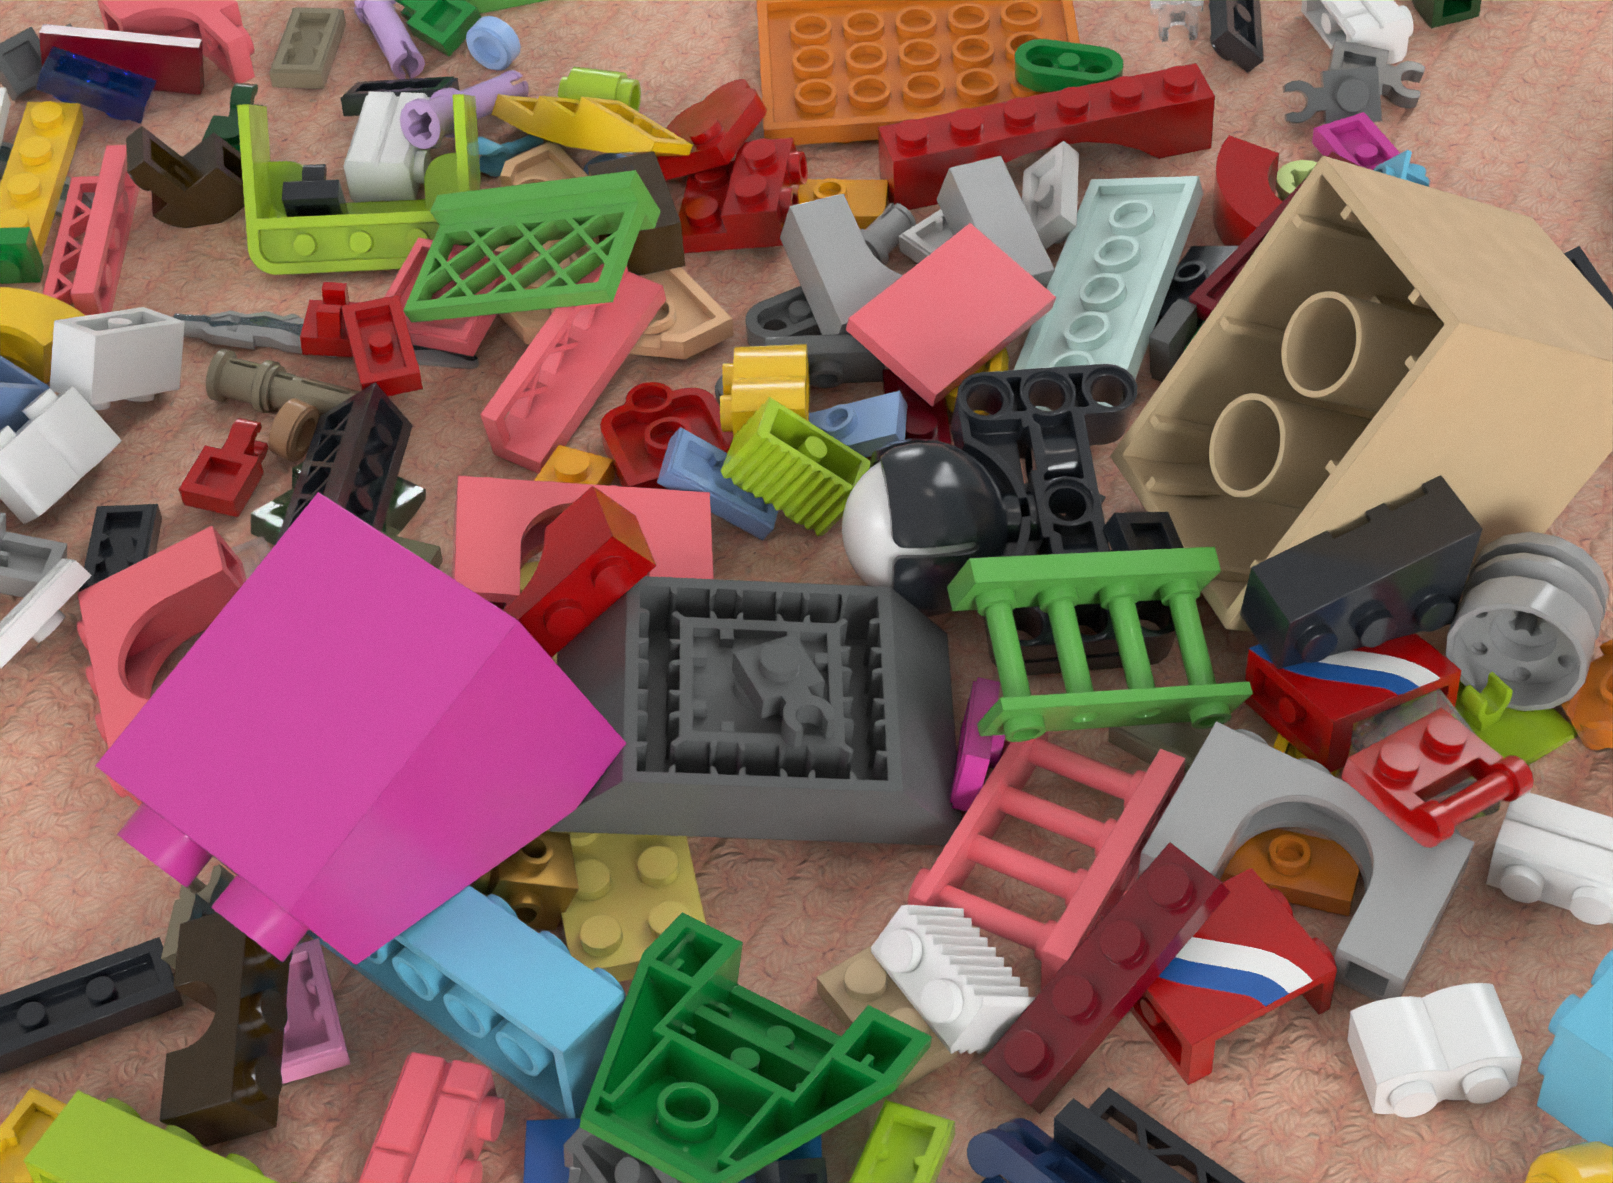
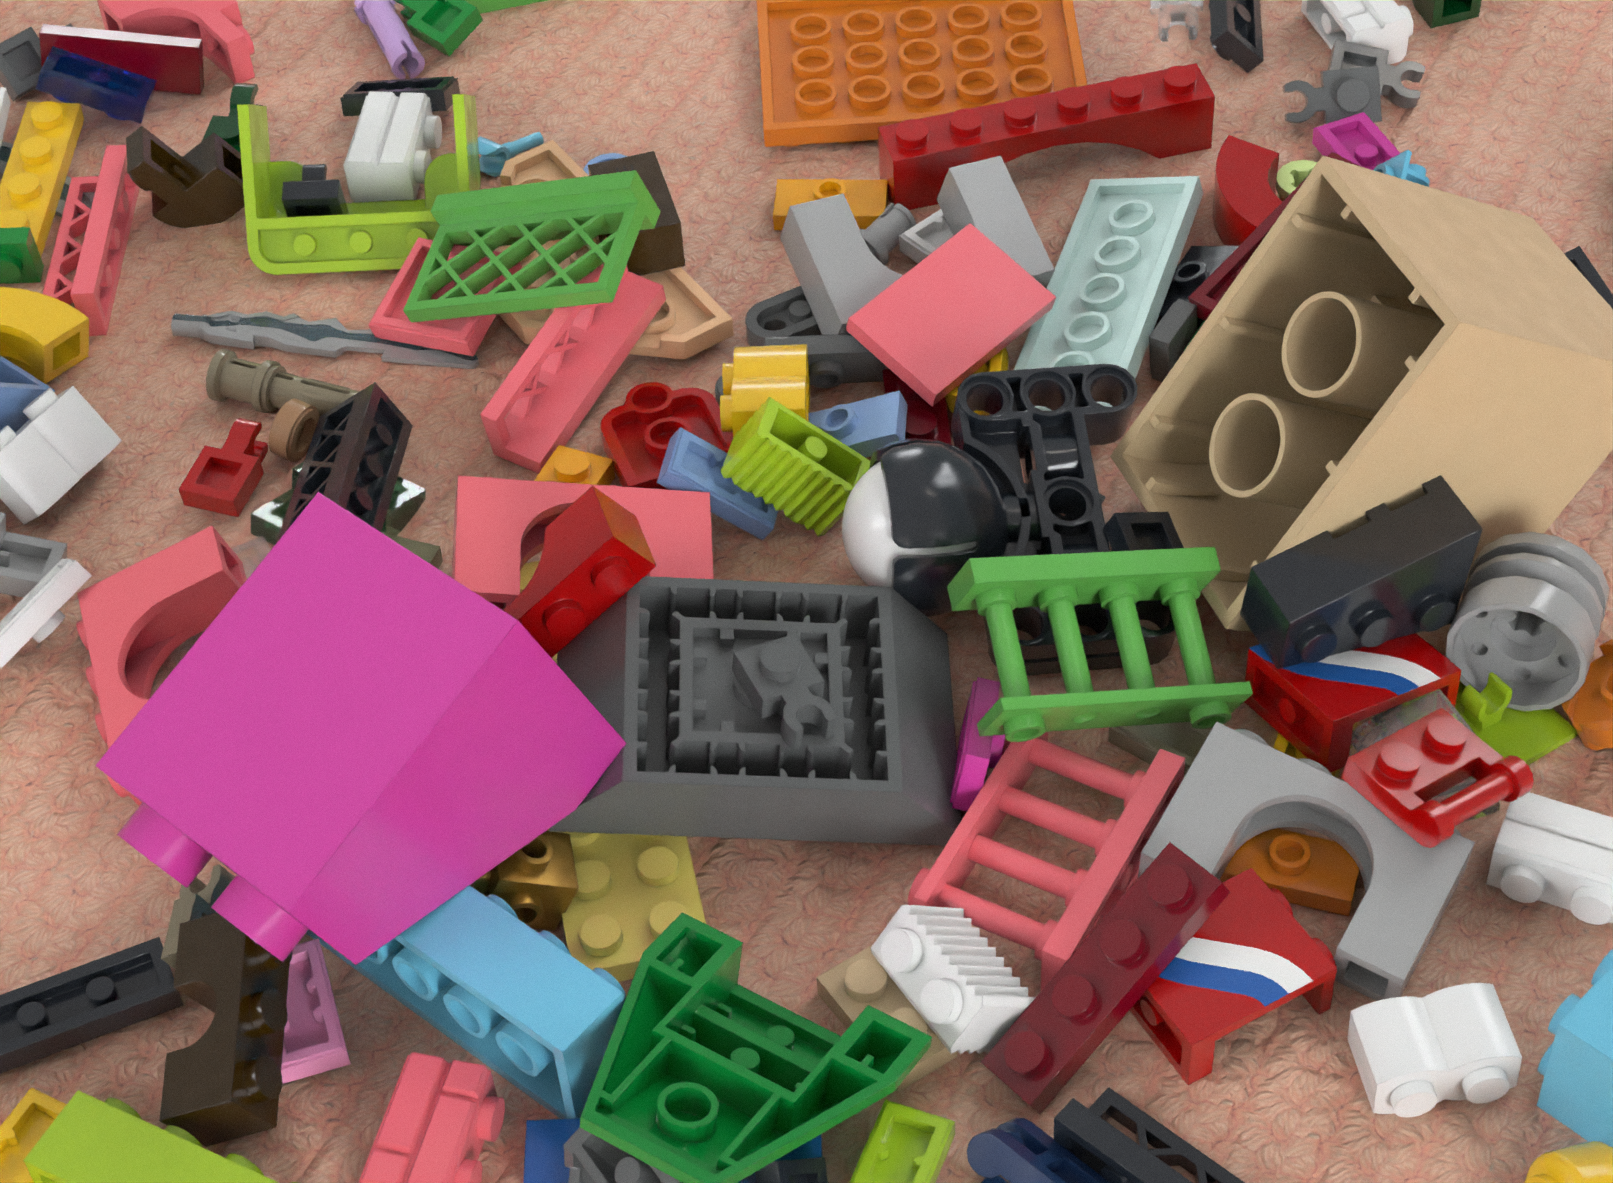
white brick [50,307,185,410] -> none
black plate [79,504,162,592] -> none
dark tan plate [269,7,346,89] -> none
red tile [300,282,359,357] -> none
red plate [341,295,423,396] -> none
lavender pin [400,70,529,149] -> none
light blue tile [466,16,521,71] -> none
yellow slope [492,94,693,156] -> none
lime brick [558,67,641,112] -> none
red plate [656,79,767,181] -> none
red plate [678,138,808,253] -> none
green plate [1015,39,1123,92] -> none
white plate [1022,141,1079,250] -> none

